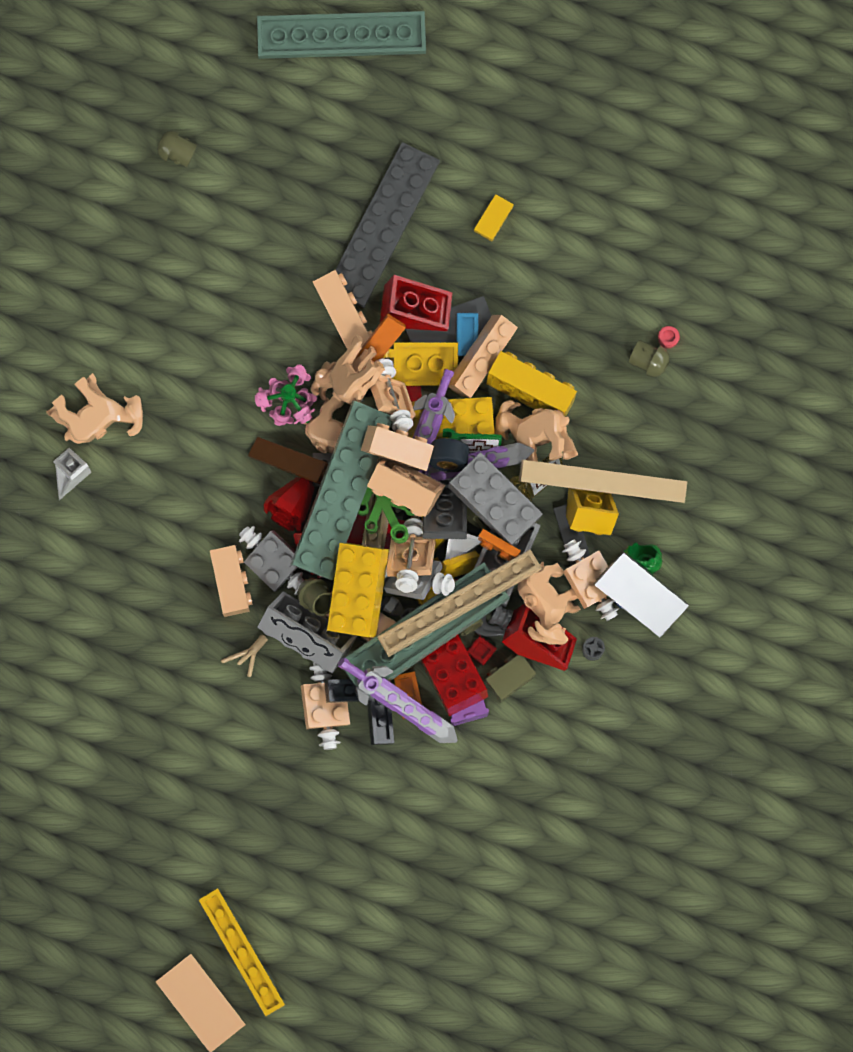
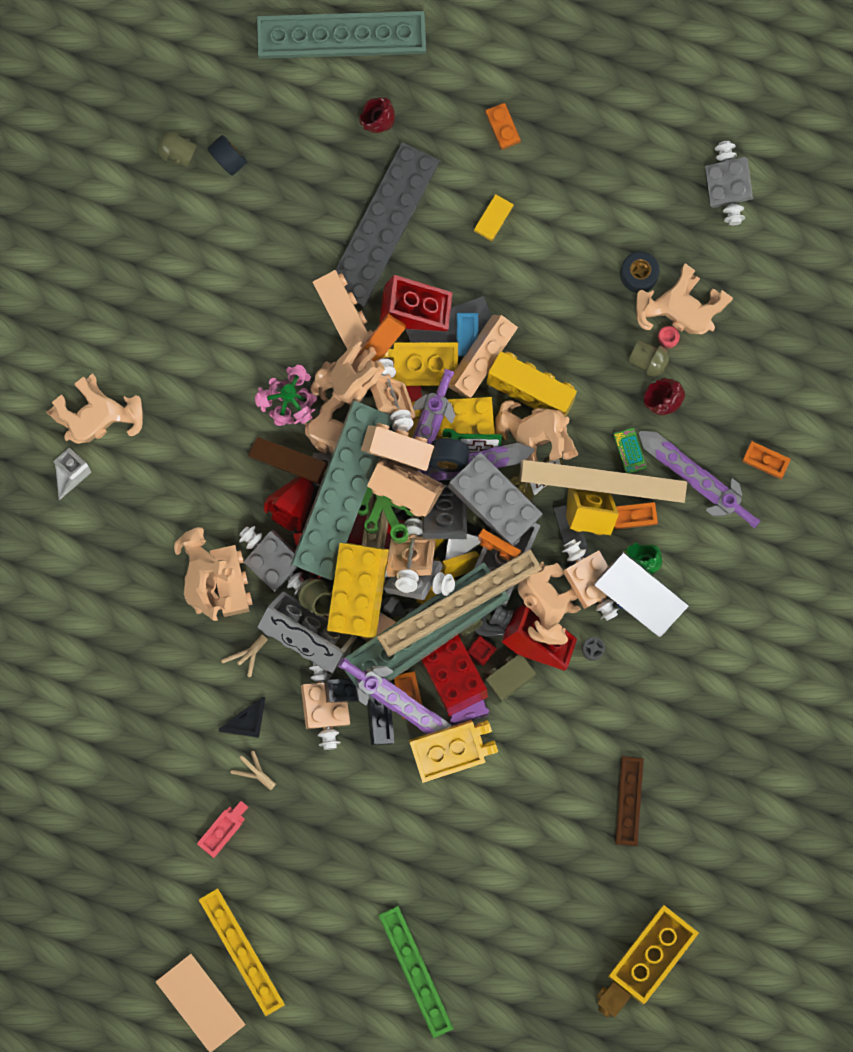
none -> light nougat animal [174,527,235,621]
none -> coral hinge [197,801,248,858]
none -> black wheel [207,135,247,176]
none -> black tile [219,697,266,738]
none -> tan plant [230,751,276,791]
none -> dark red hair [359,97,395,133]
none -> bright green tile [378,906,454,1038]
none -> yellow tile [409,720,498,783]
none -> orange plate [485,103,521,150]
none -> pearl gold brick [596,982,631,1018]
none -> yellow brick [607,905,699,1005]
none -> tile [613,428,647,474]
none -> orange plate [614,502,658,530]
none -> reddish brown tile [615,756,644,847]
none -> black wheel [620,252,660,293]
none -> light nougat animal [636,263,733,335]
none -> sword [639,431,761,529]
none -> dark red hair [643,378,685,416]
none -> light grey plate [705,141,753,225]
none -> orange plate [742,441,791,480]

